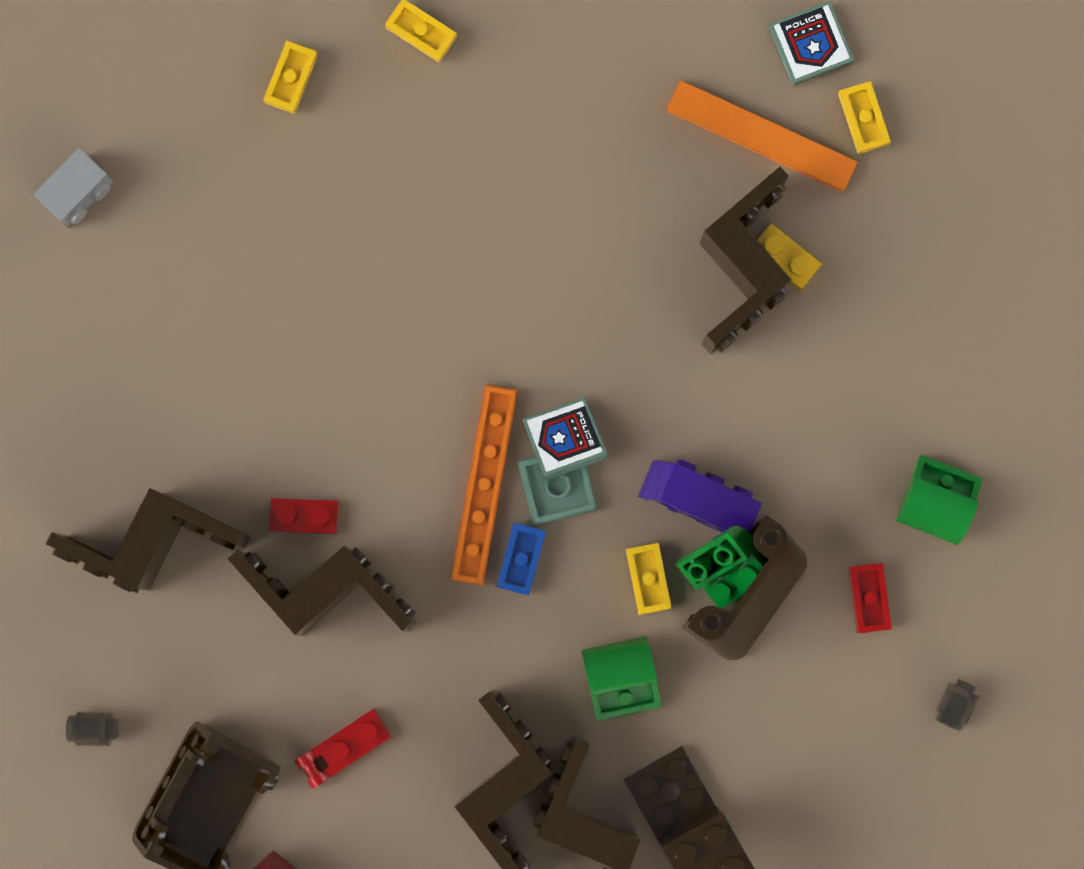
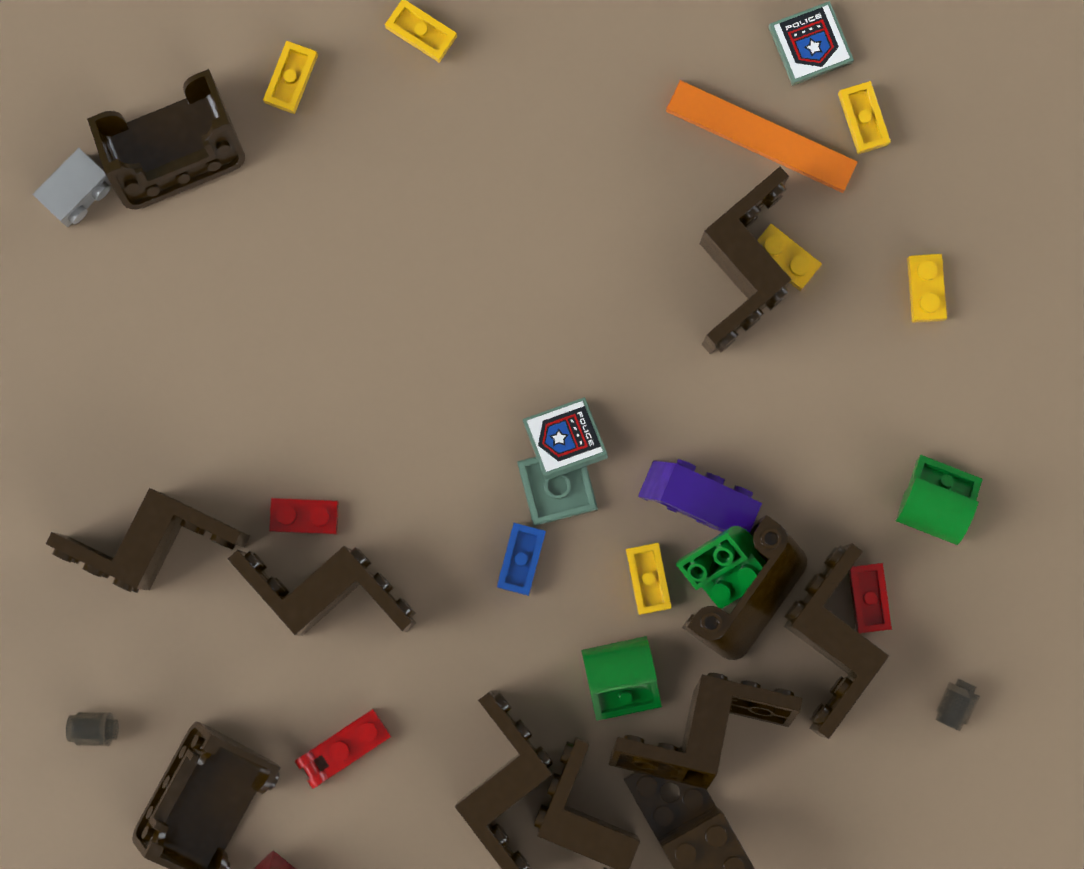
orange tile [451,384,518,586] -> none
none -> dark brown windscreen [87,69,245,209]
none -> dark brown bracket [609,673,803,789]
none -> dark brown bracket [784,543,889,739]
none -> yellow plate [907,254,947,323]

